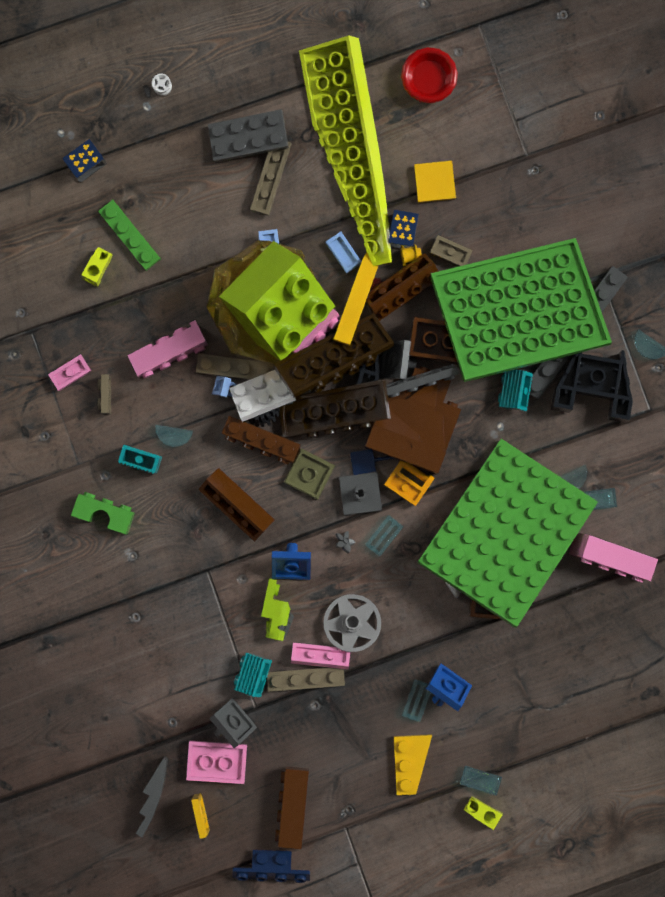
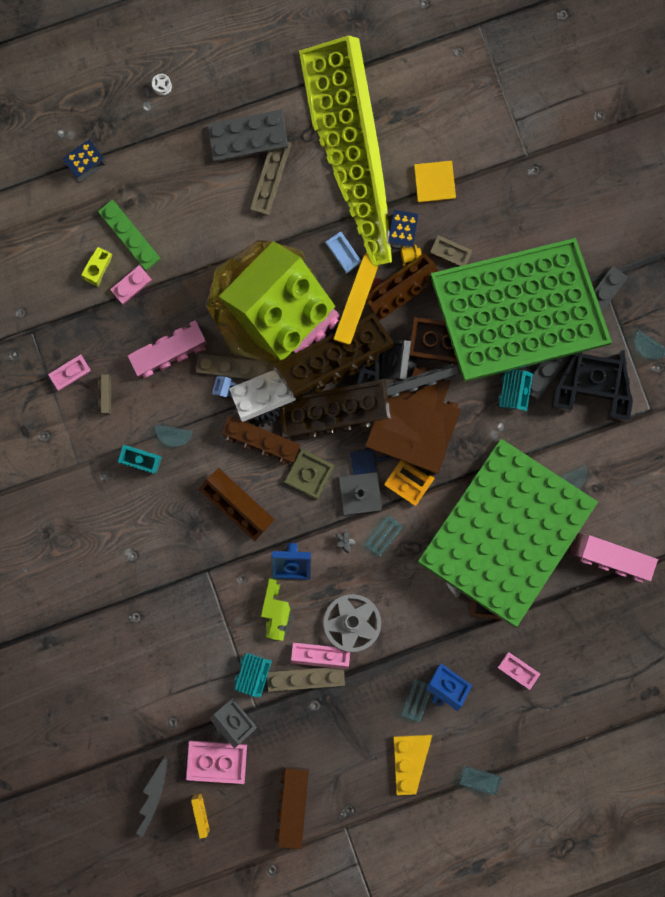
bright green arch [71,492,135,534] -> none
dark blue bracket [232,850,310,883] -> none
light blue tile [258,229,279,251] -> none
red piece [401,47,458,104] -> none
neon yellow leg [463,796,503,830] -> none
clear light blue tile [584,488,617,510] -> none
none -> bright pink plate [110,265,152,305]
none -> bright pink plate [497,652,540,690]

